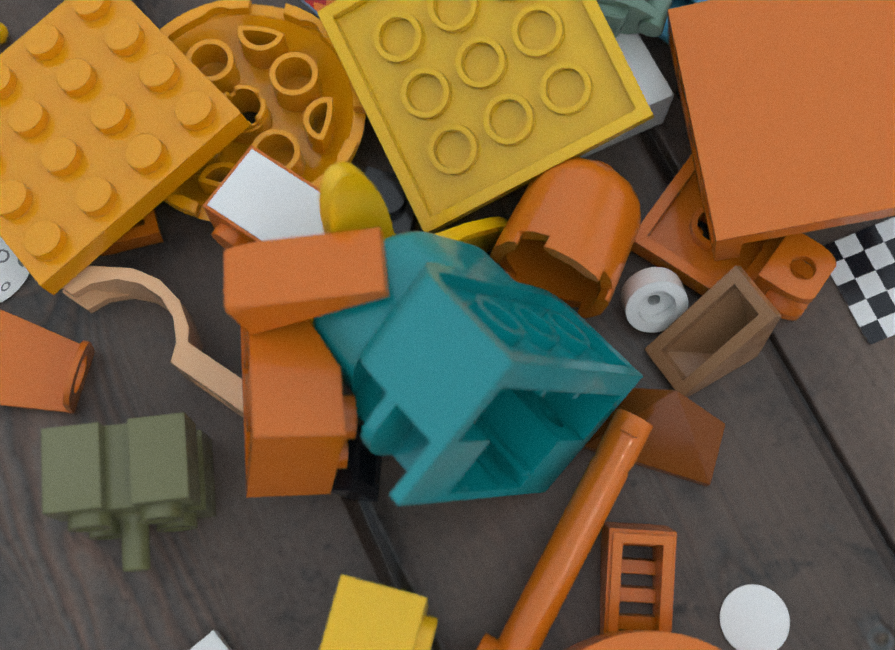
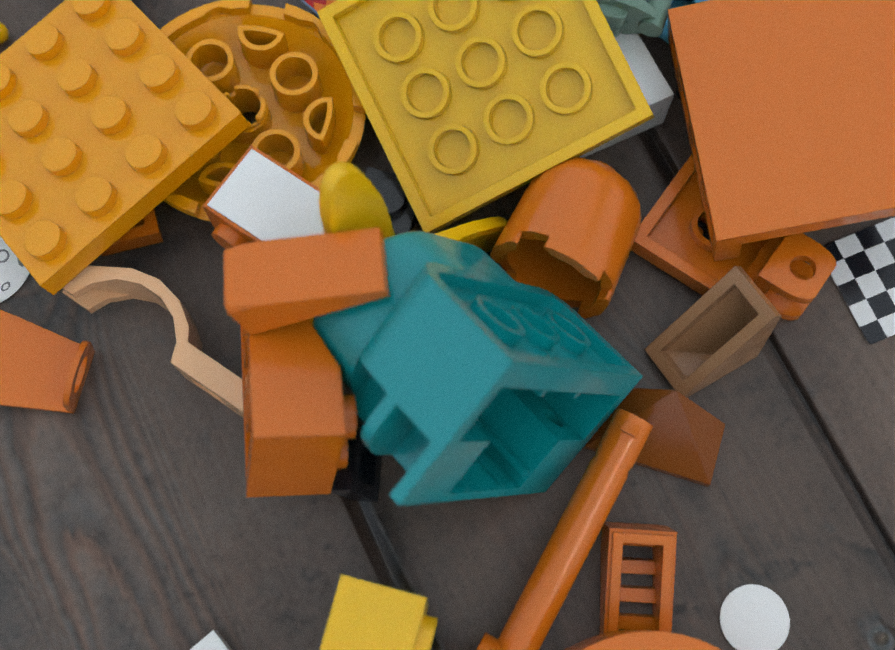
olive brick [41,412,216,573] -> none
white tile [620,267,689,333] -> none

